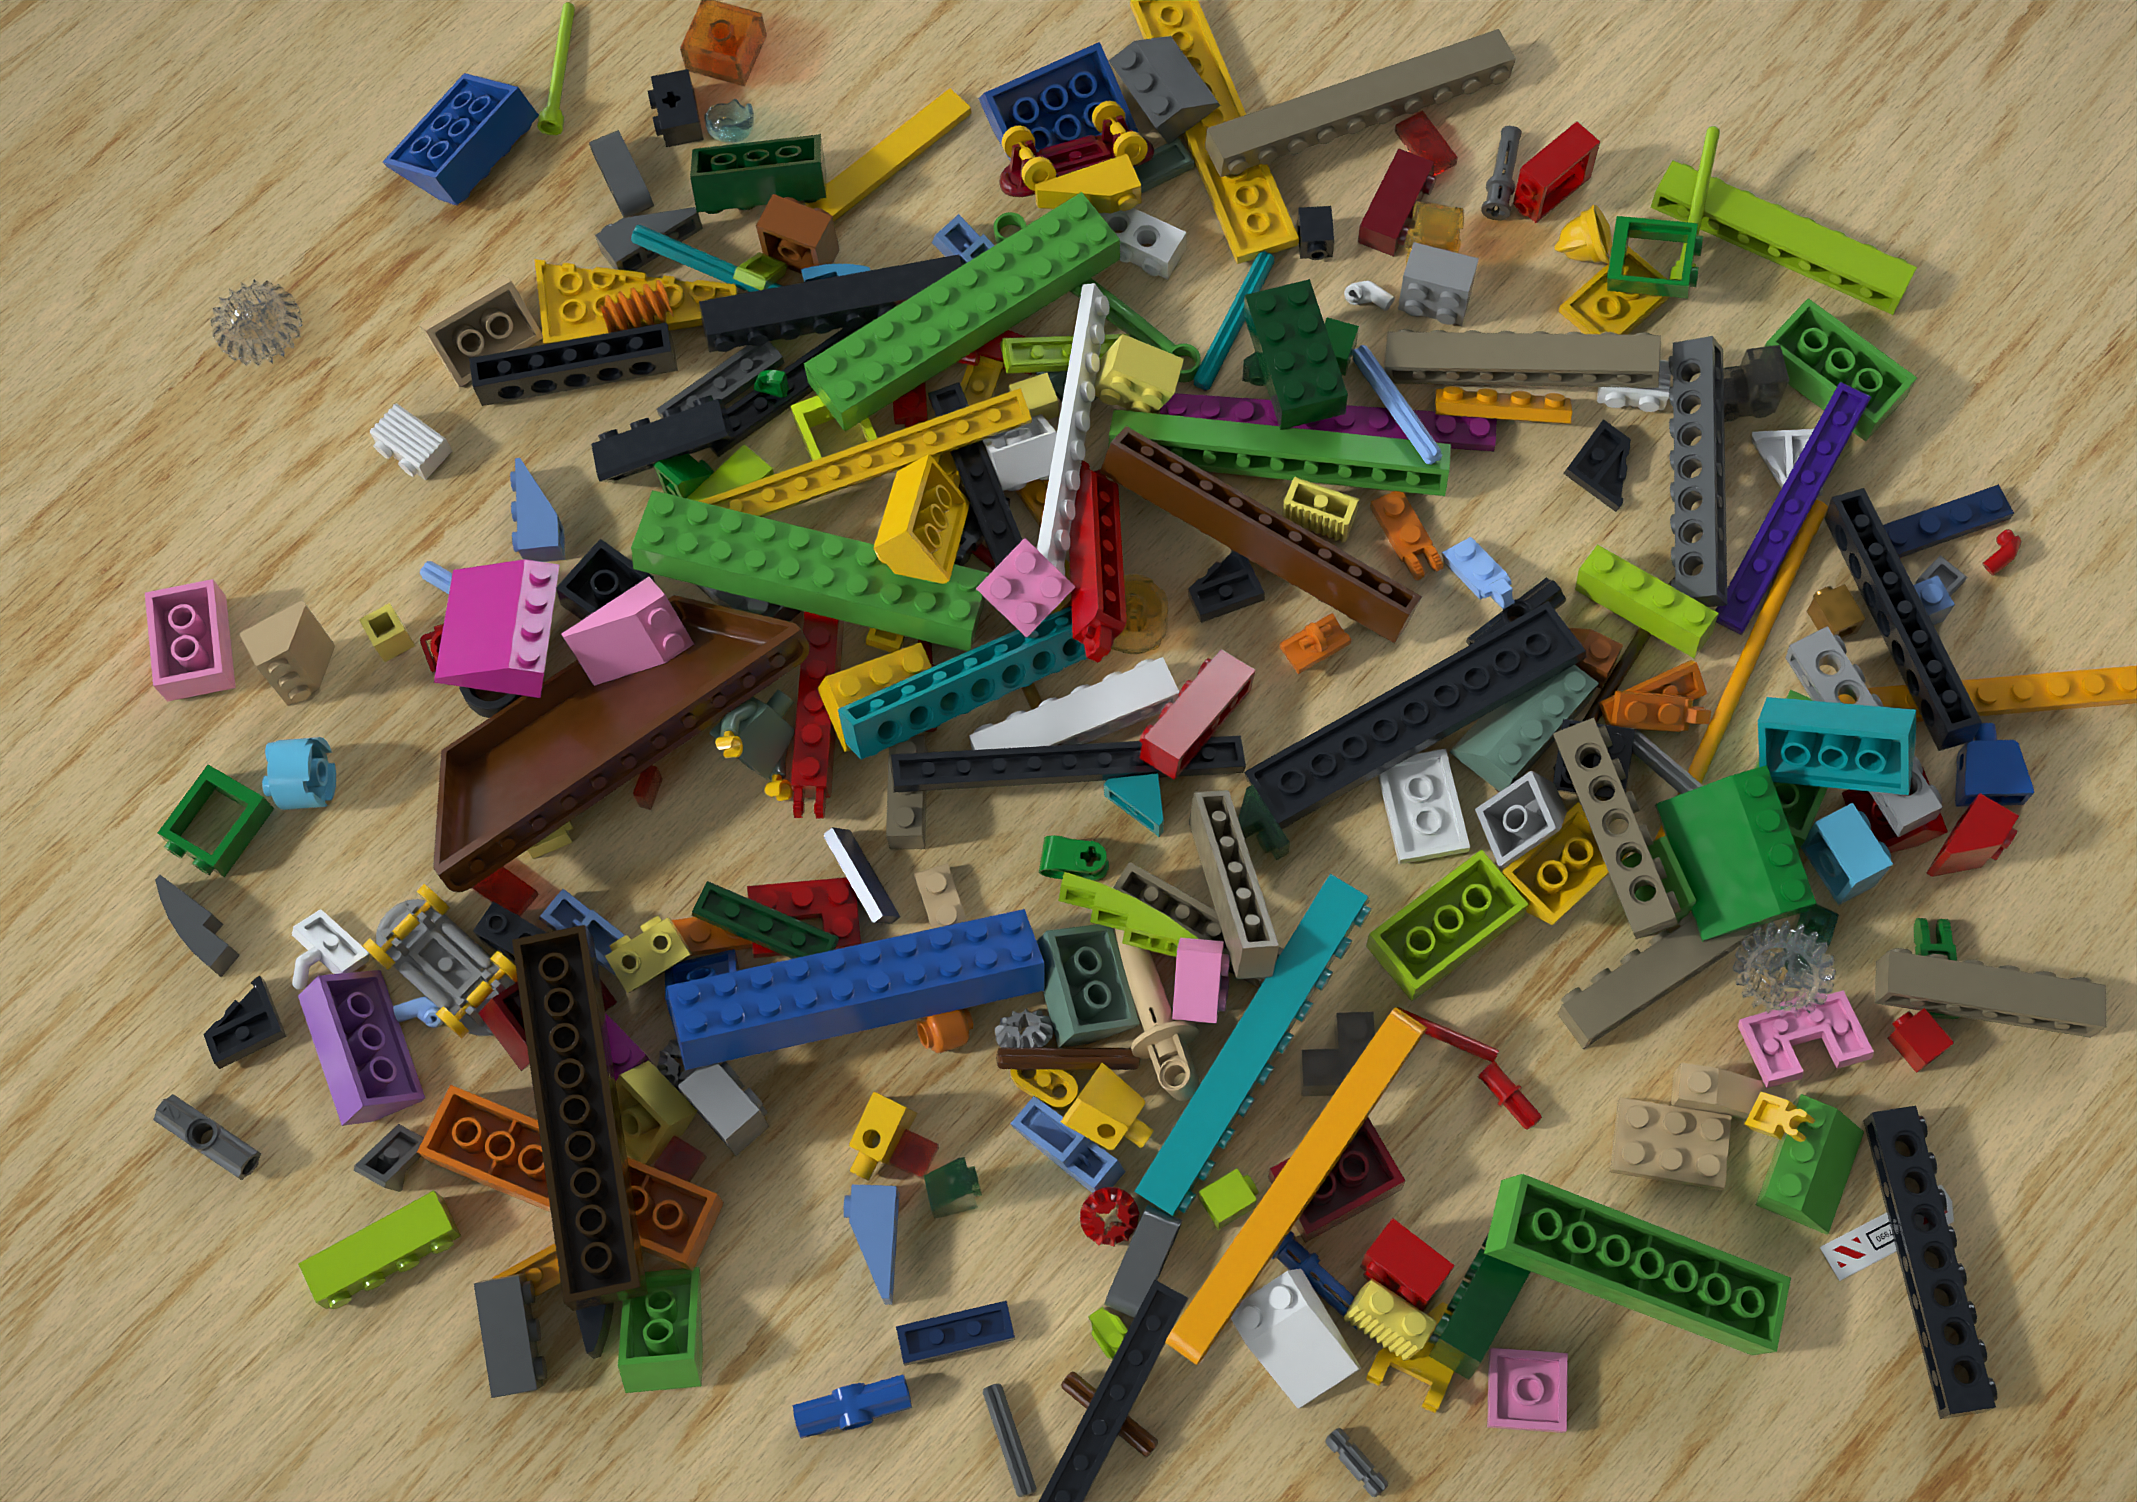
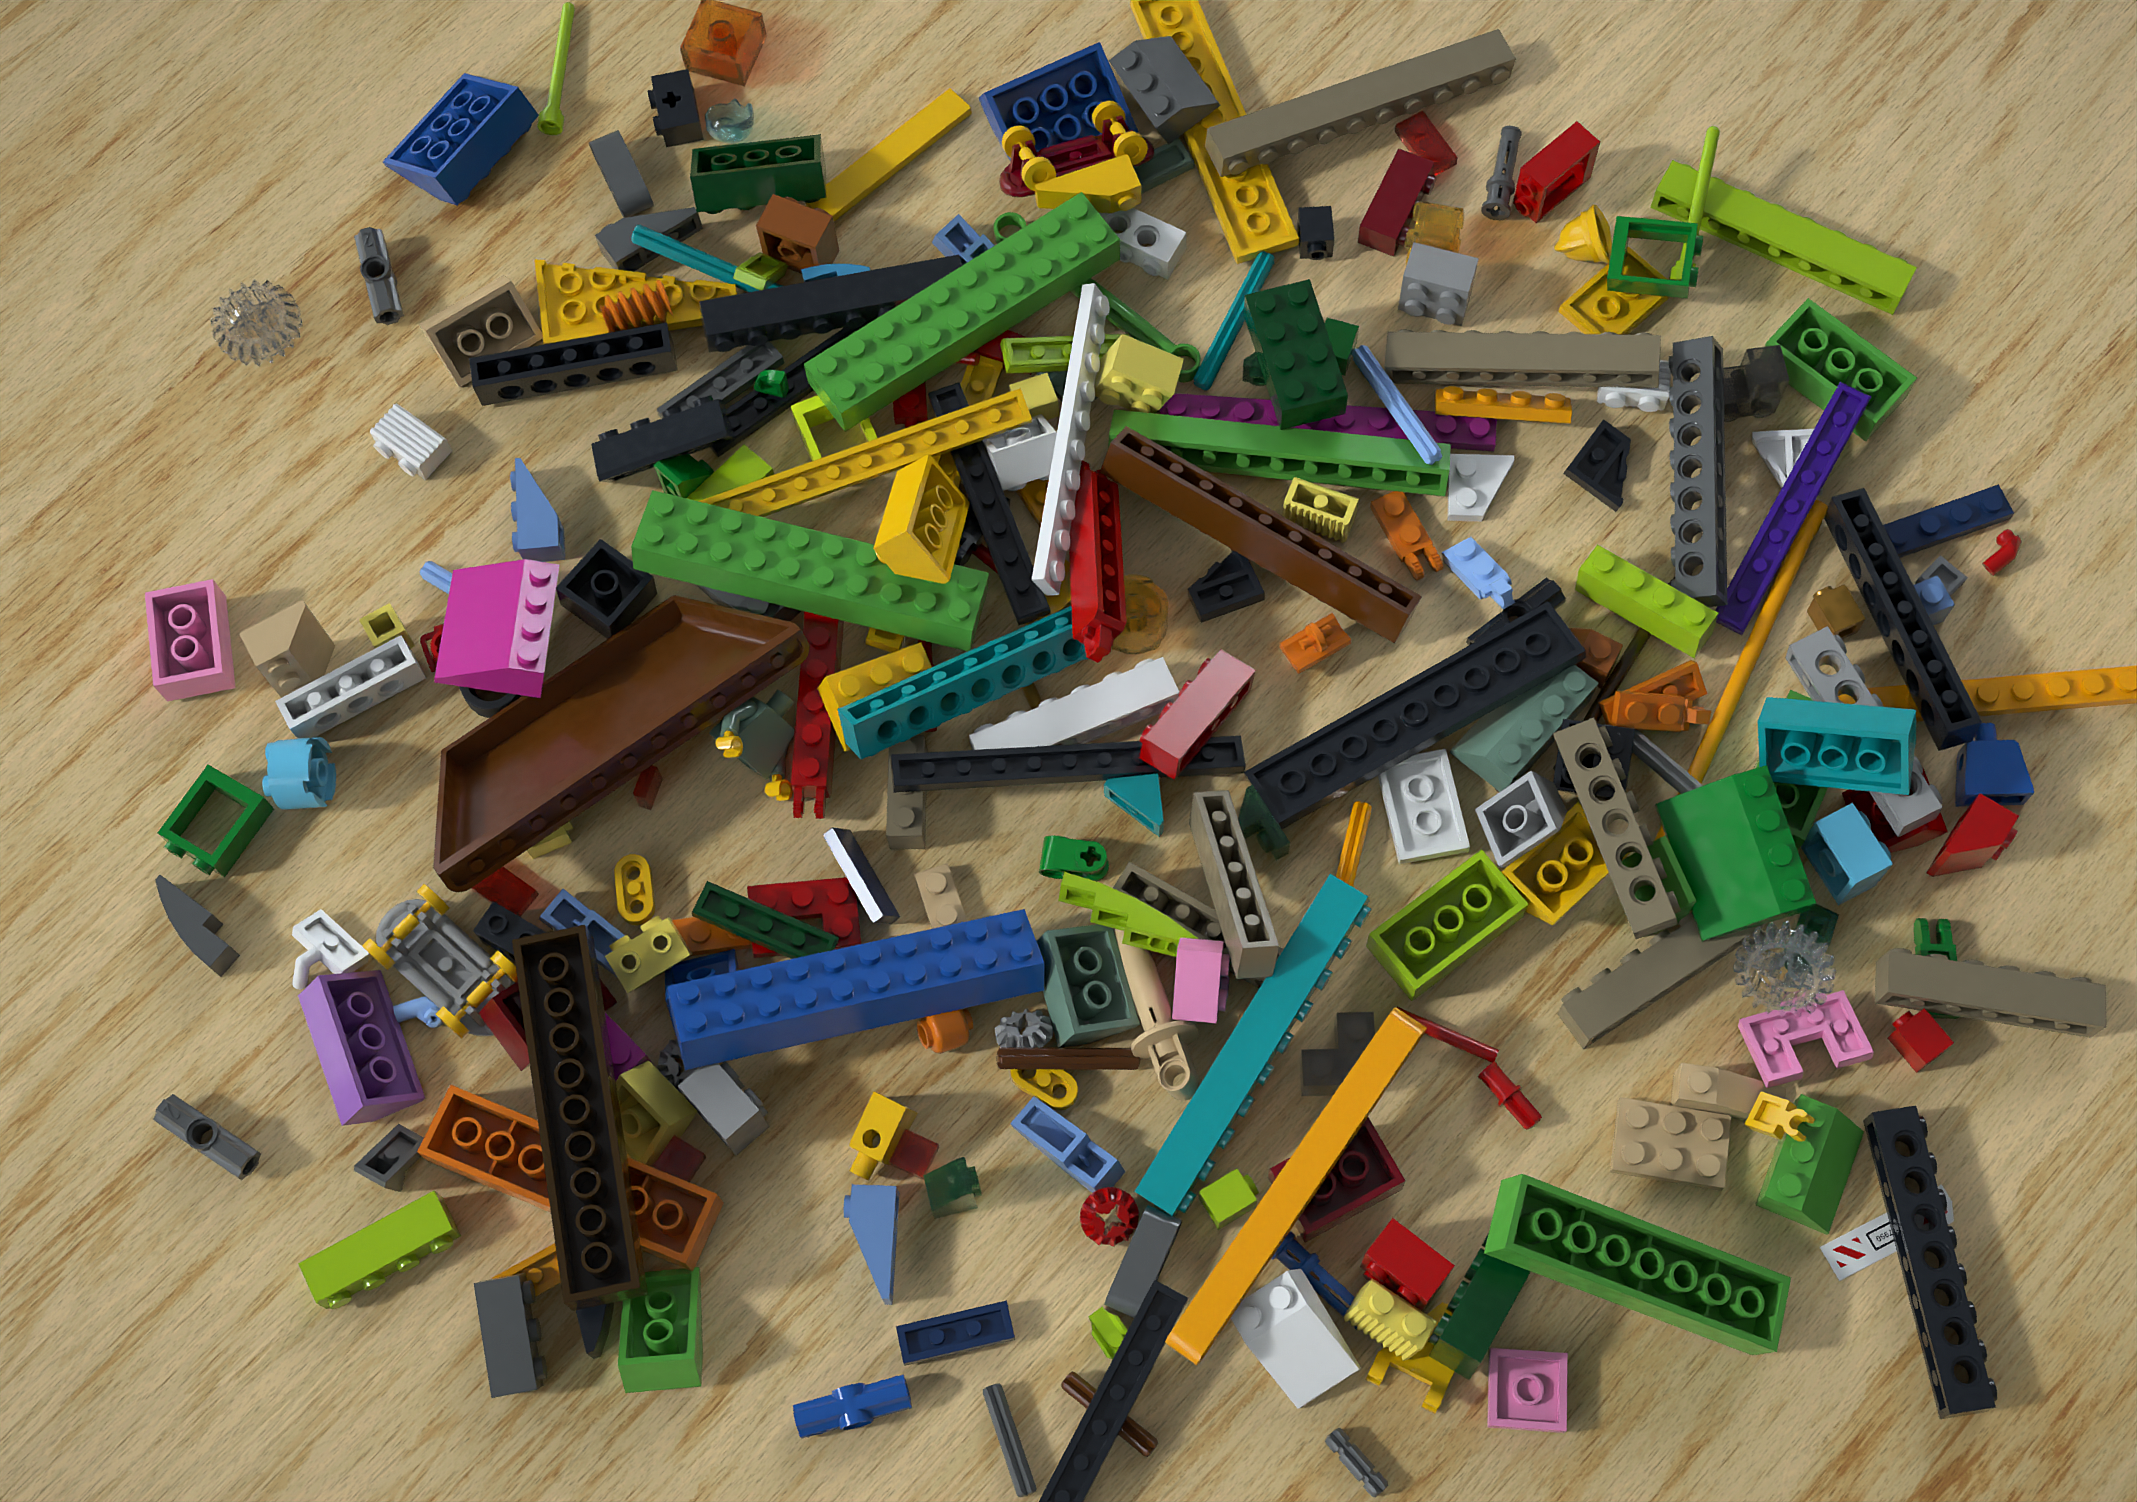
black wing [203,976,287,1069] -> none
bright pink slope [561,577,694,686] -> none
bright pink plate [976,538,1075,638] -> none
yellow torso [1060,1063,1154,1150] -> none
white arm [1344,281,1395,311] -> none
none -> white brick [275,635,426,739]
none -> dark grey piece [354,227,404,325]
none -> yellow plate [614,854,655,926]
none -> light orange axle [1336,801,1372,887]
none -> white wing [1448,454,1514,522]

